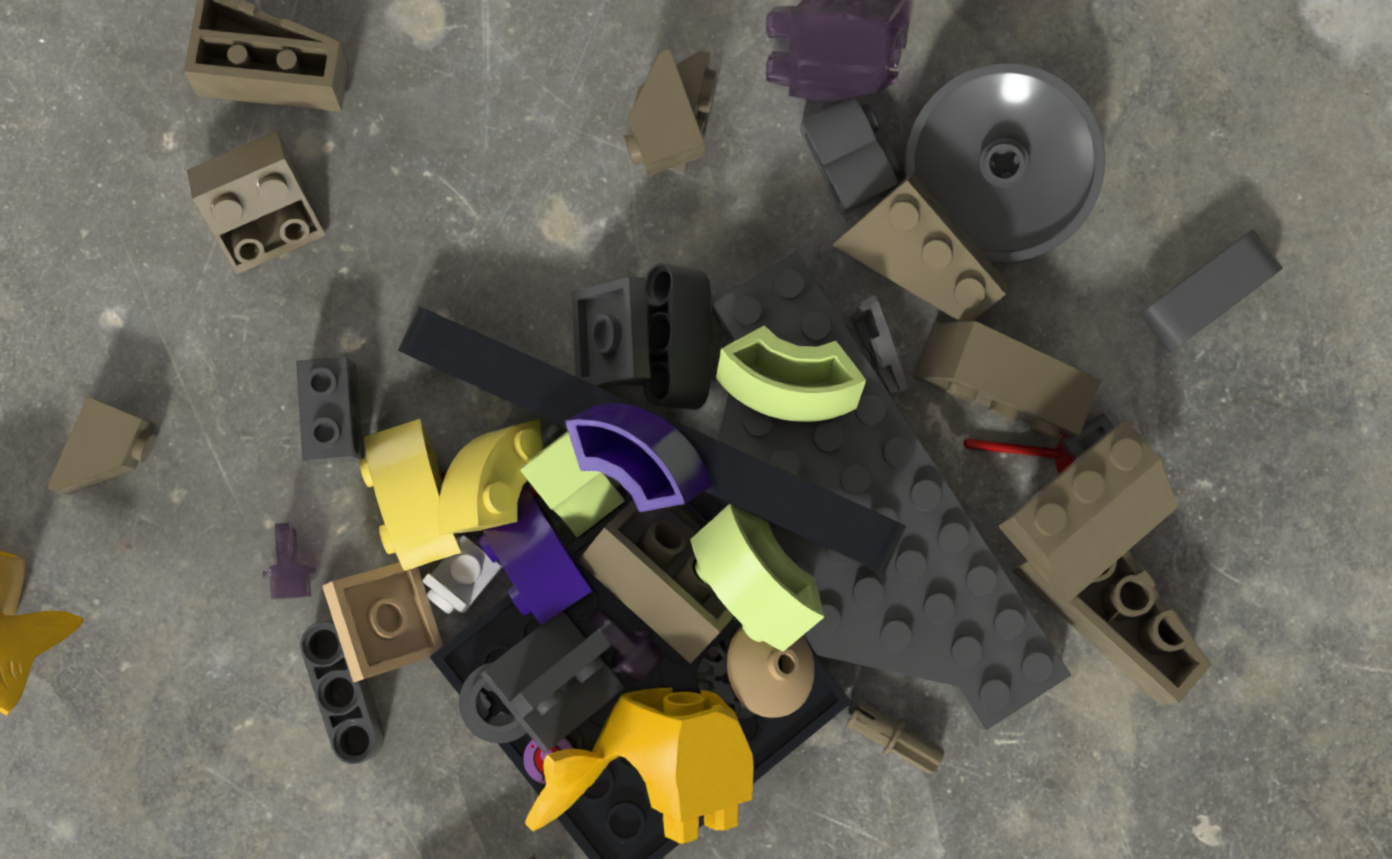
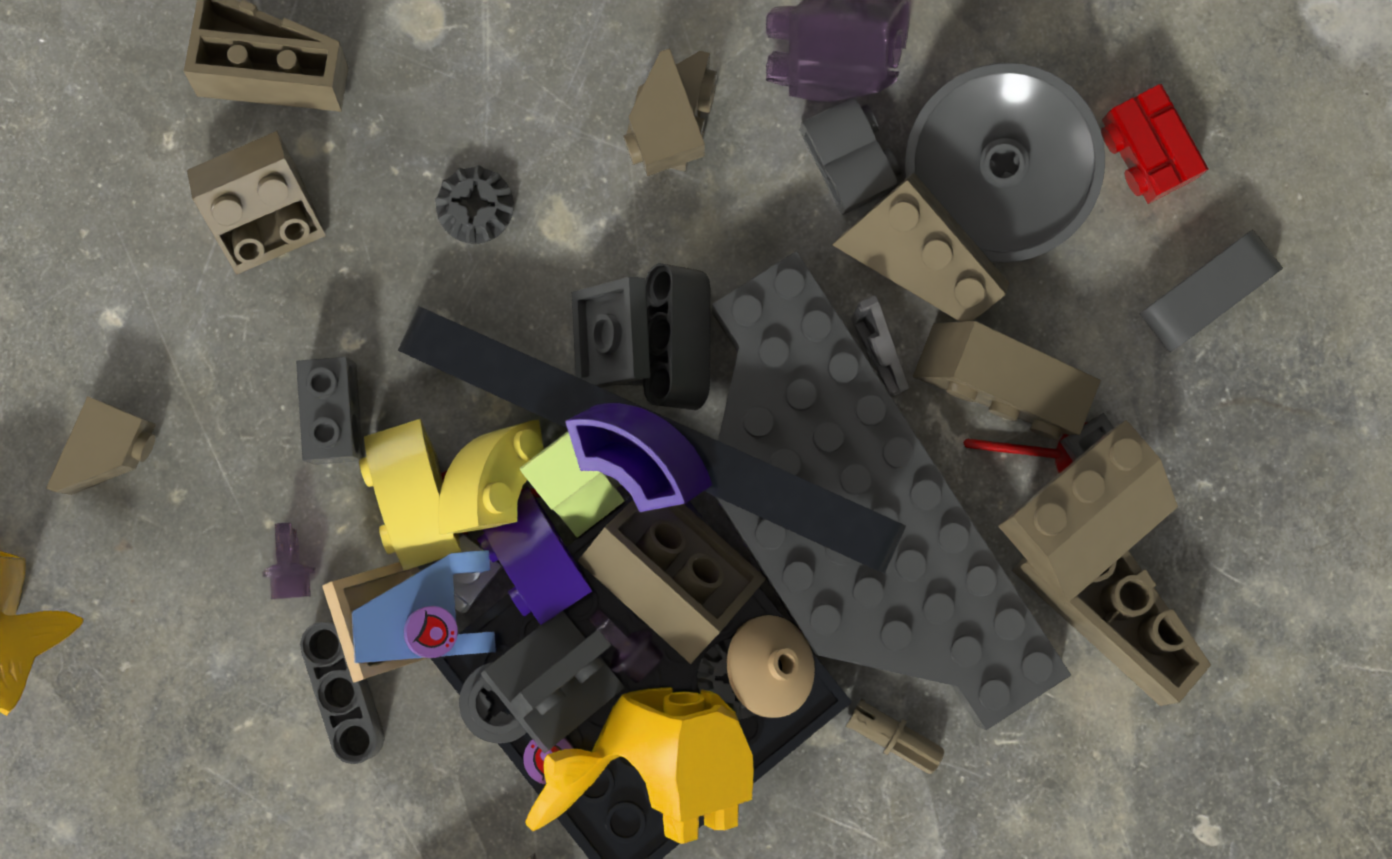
yellowish green brick [690,504,825,651] -> none
yellowish green brick [716,325,866,422] -> none
none -> medium blue flag [351,550,496,663]
none -> medium lavender tile [404,606,458,658]
none -> dark grey gear [435,165,514,244]
none -> red brick [1101,84,1209,204]

